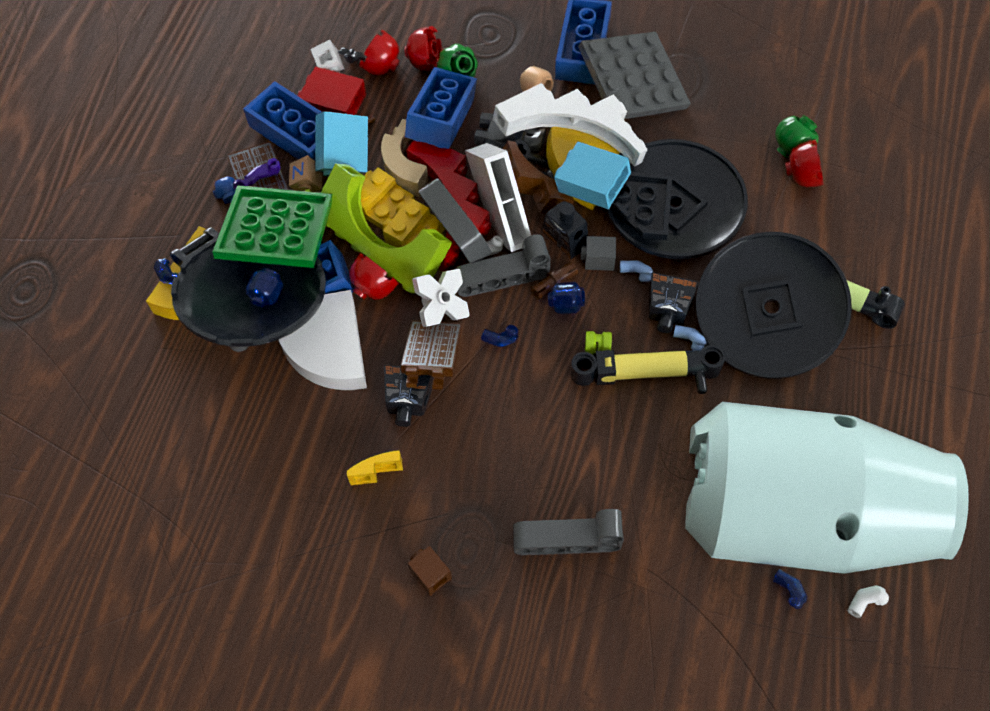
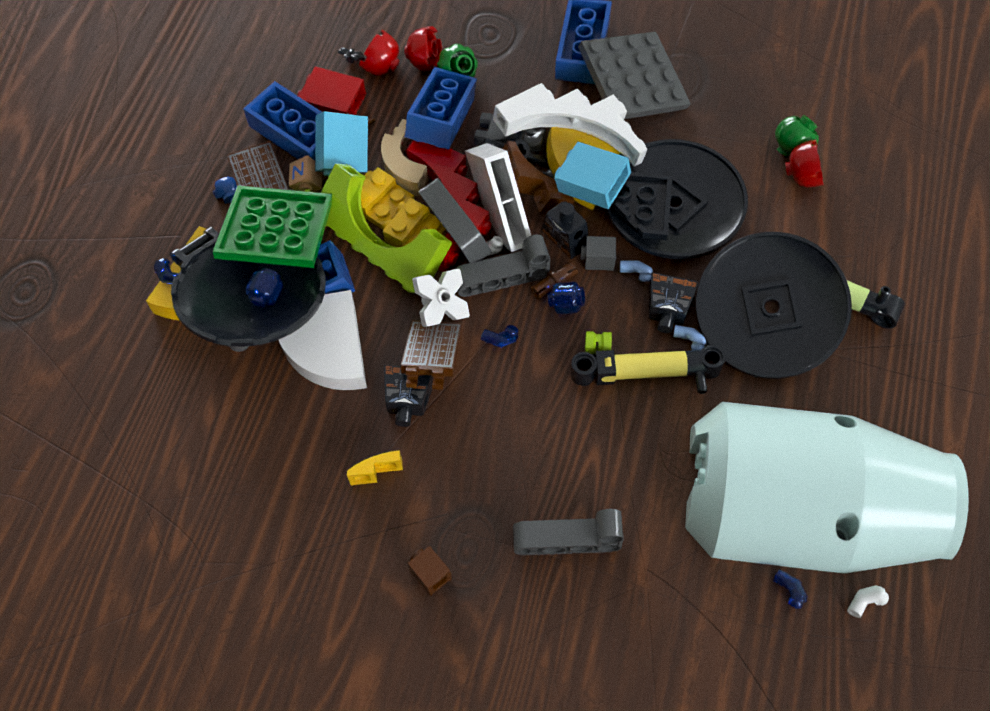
dark purple arm [233,158,280,189] -> none
white brick [311,40,344,73] -> none
red cylinder [349,253,399,300] -> none
light nougat head [520,66,553,92] -> none

